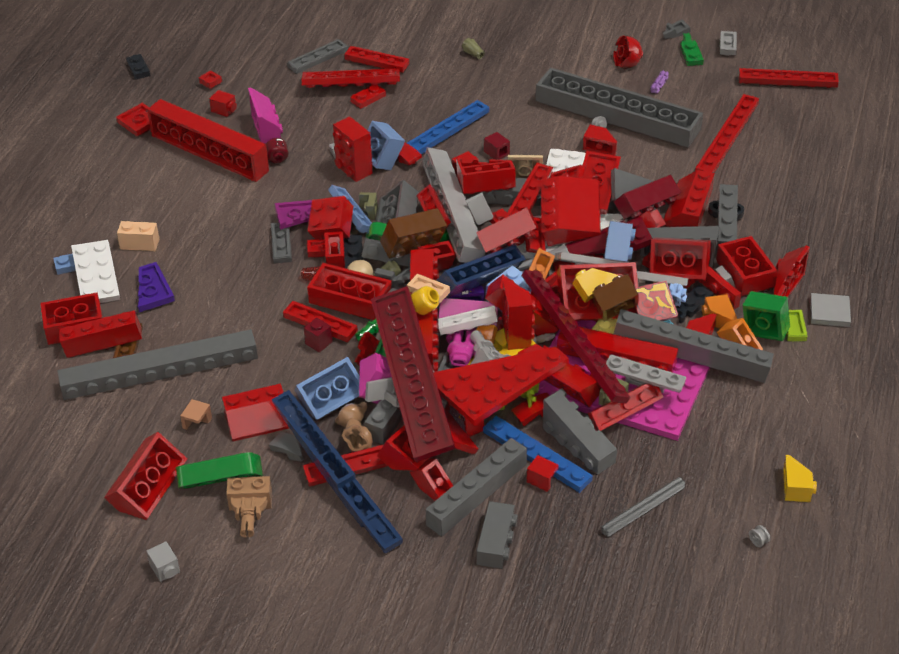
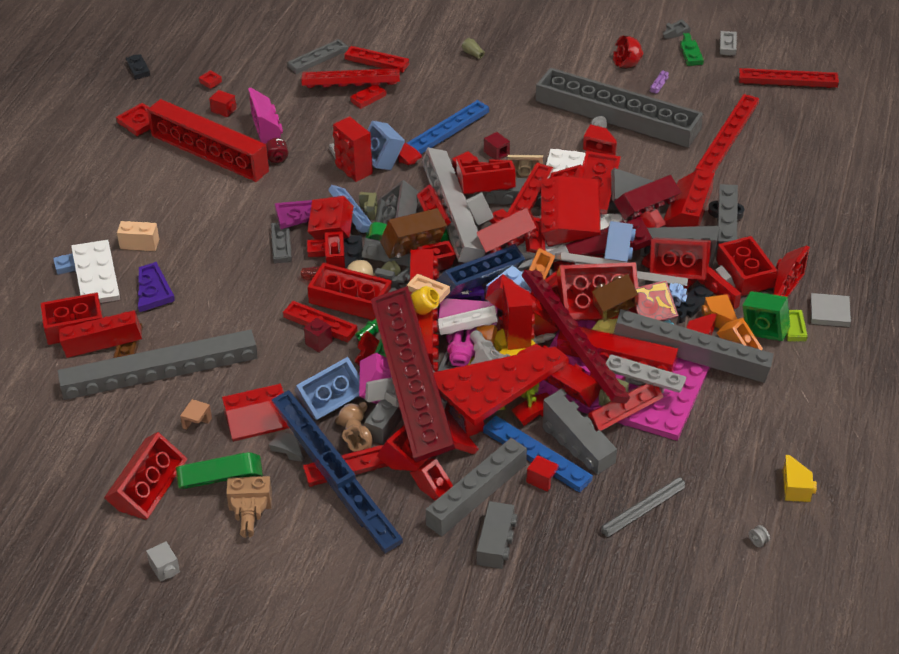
yellow slope [573,268,618,302] -> none

